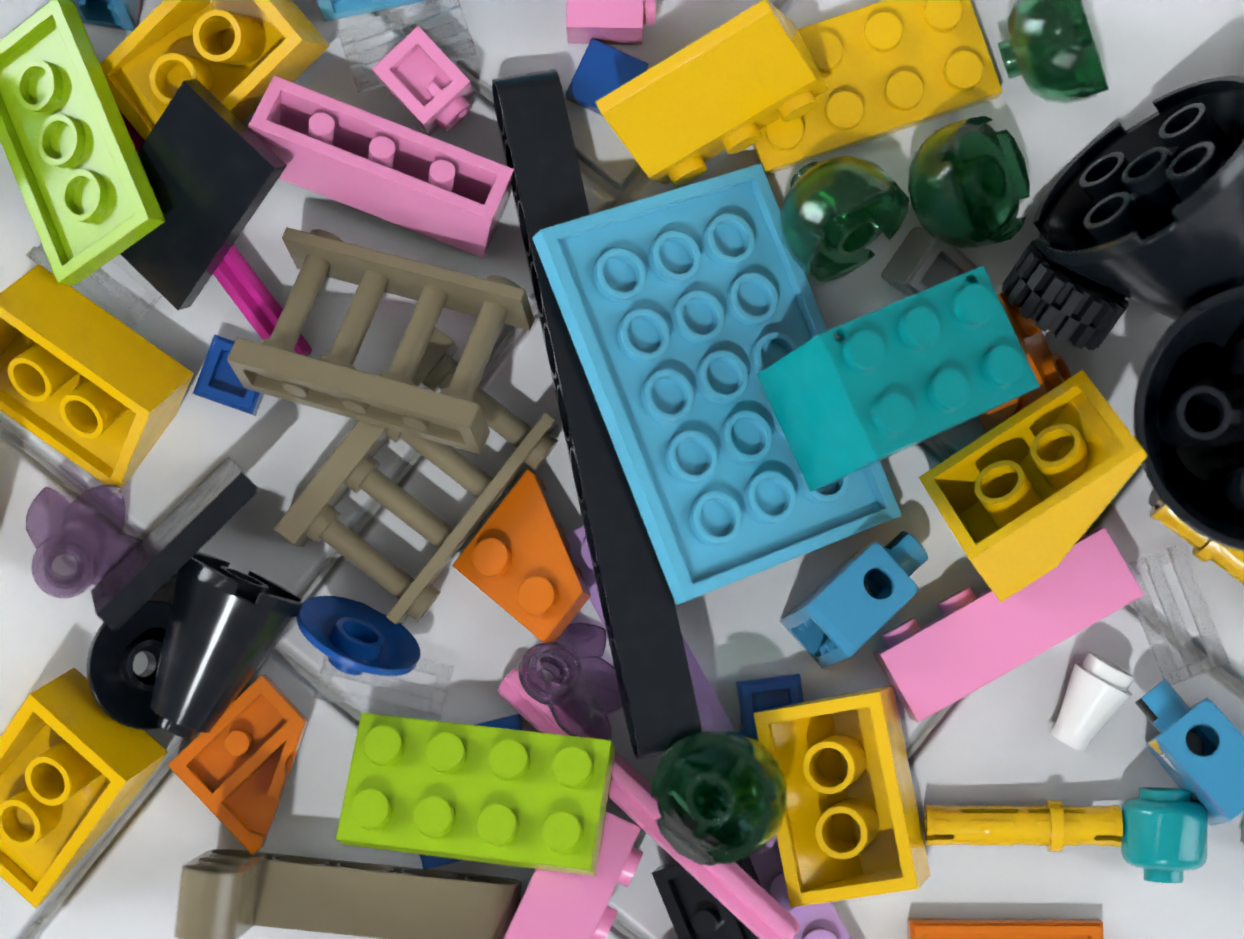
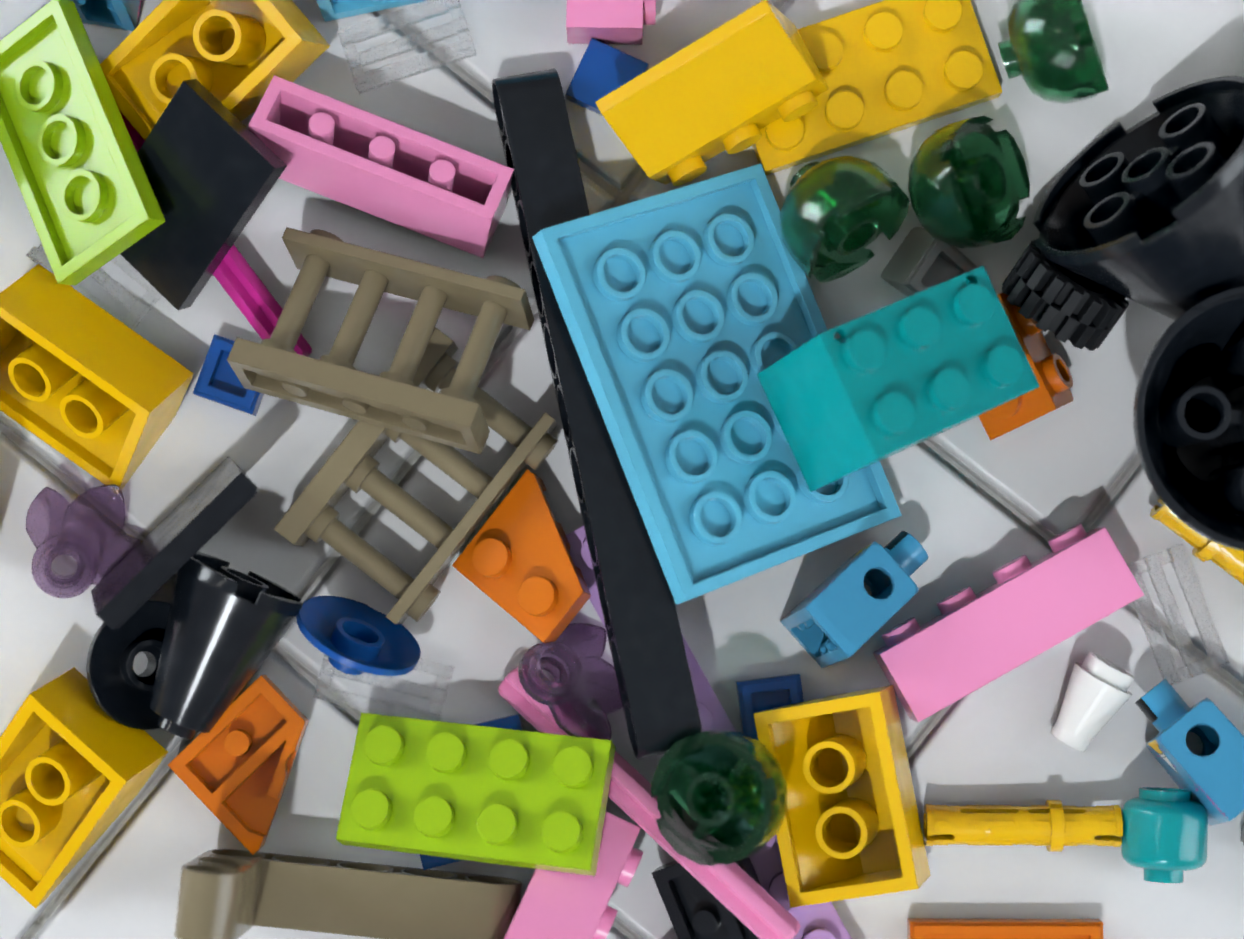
bright pink bracket [372,26,474,136] -> none
yellow slope [919,370,1147,603] -> none

